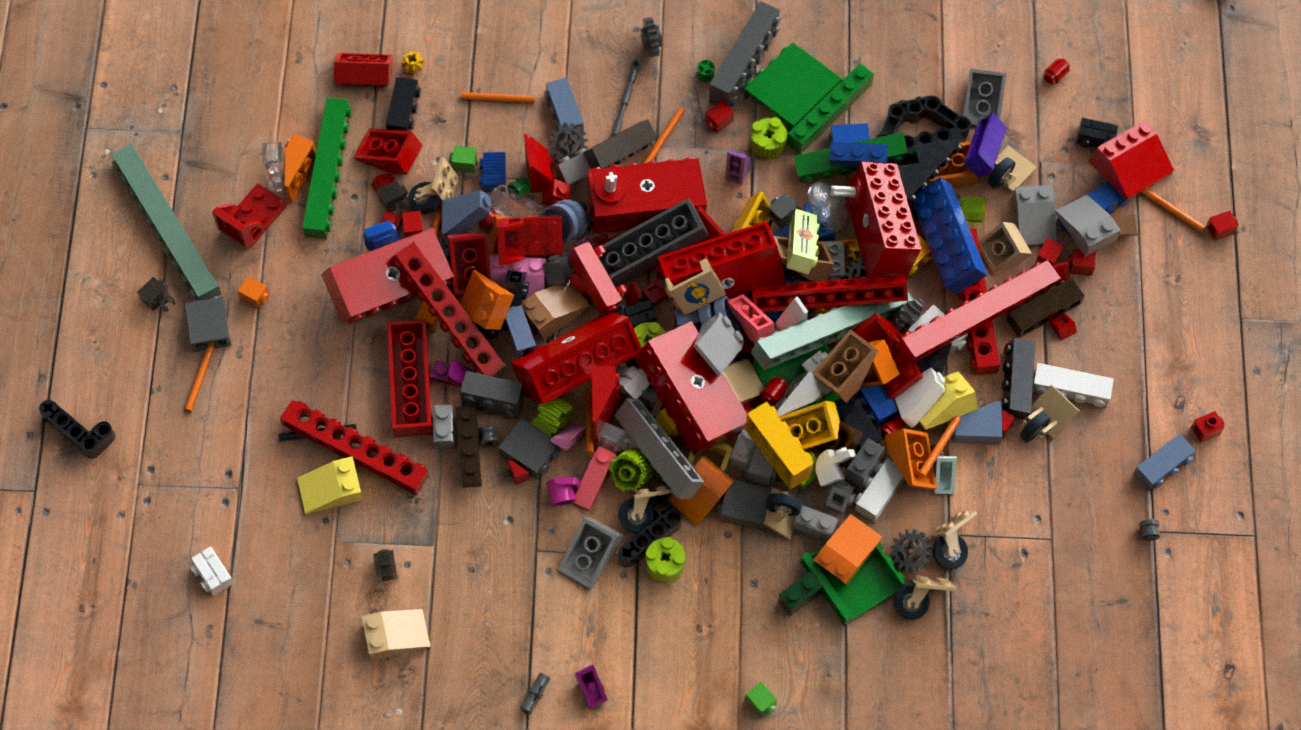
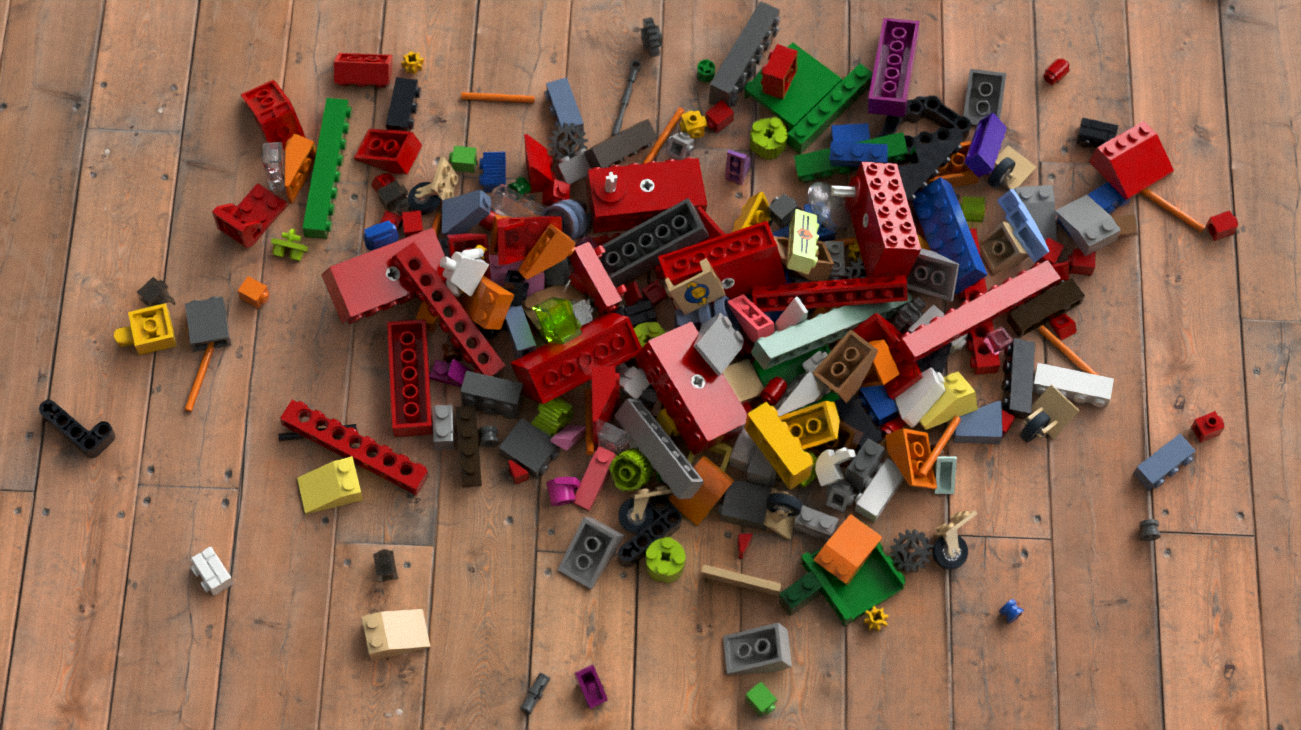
sand green brick [111,144,221,301] -> none
plate [893,576,956,620] -> none
none -> yellow brick [114,303,177,355]
none -> red bracket [241,79,306,155]
none -> lime hips [271,229,308,261]
none -> white torso [440,245,489,301]
none -> reddish brown wheel [442,341,462,362]
none -> orange slope [517,223,576,280]
none -> clear neon green brick [533,297,582,345]
none -> clear smoke brick [561,298,599,330]
none -> light grey brick [665,132,694,160]
none -> yellow brick [679,110,707,139]
none -> tan tile [702,565,781,596]
none -> light grey slope [723,623,792,675]
none -> red slope [737,533,753,559]
none -> red brick [761,44,798,100]
none -> yellow gear [864,606,889,632]
none -> magenta brick [868,18,920,117]
none -> light grey slope [906,248,959,301]
none -> clear pink slope [984,327,1013,355]
none -> light blue slope [997,189,1049,263]
none -> blue wheel [999,599,1024,624]
none -> orange bar [1038,325,1098,375]

